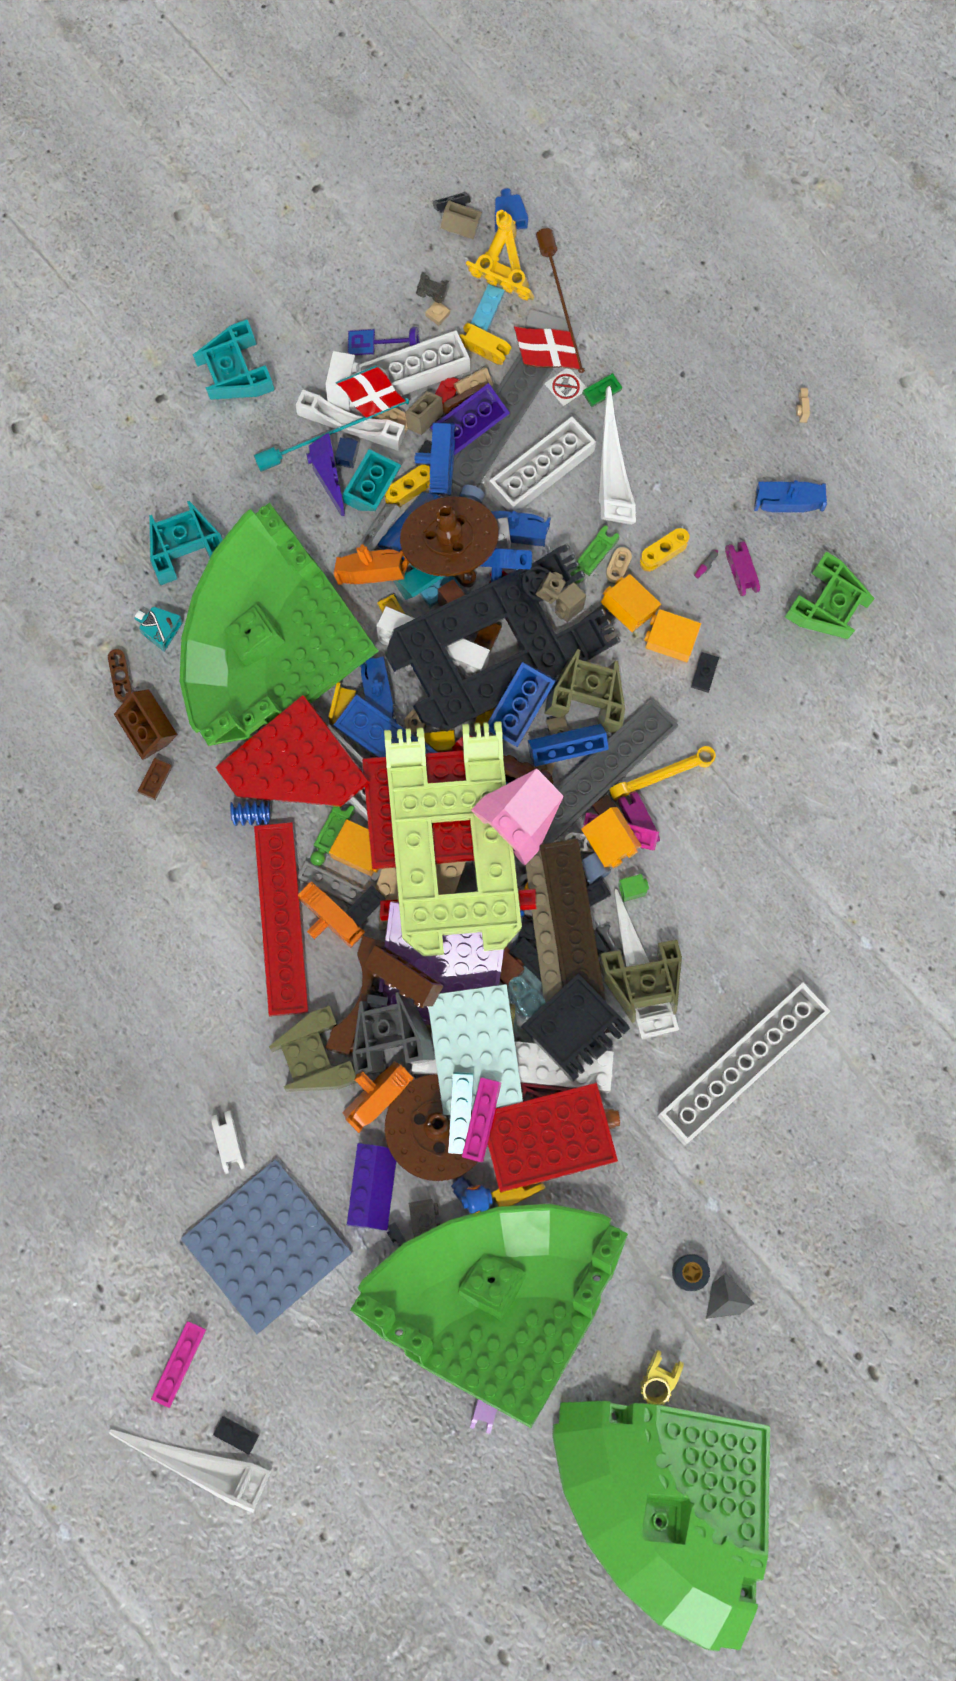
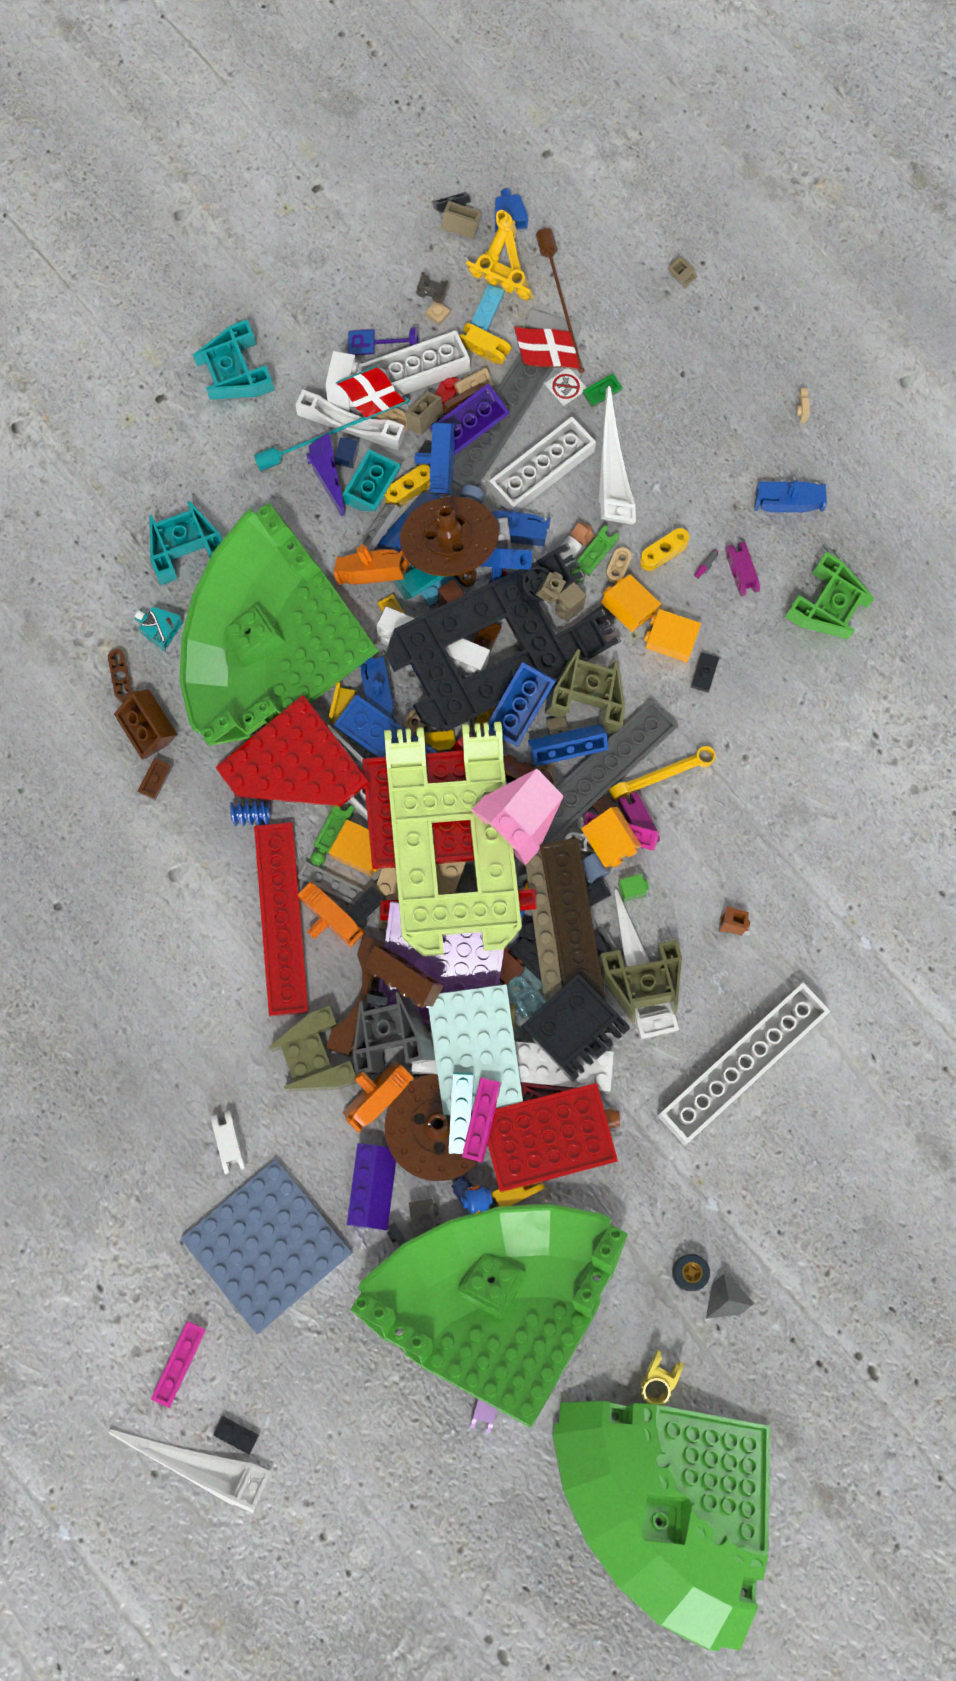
none -> piece [560,522,595,566]
none -> dark tan brick [667,256,698,289]
none -> dark orange brick [718,906,750,936]

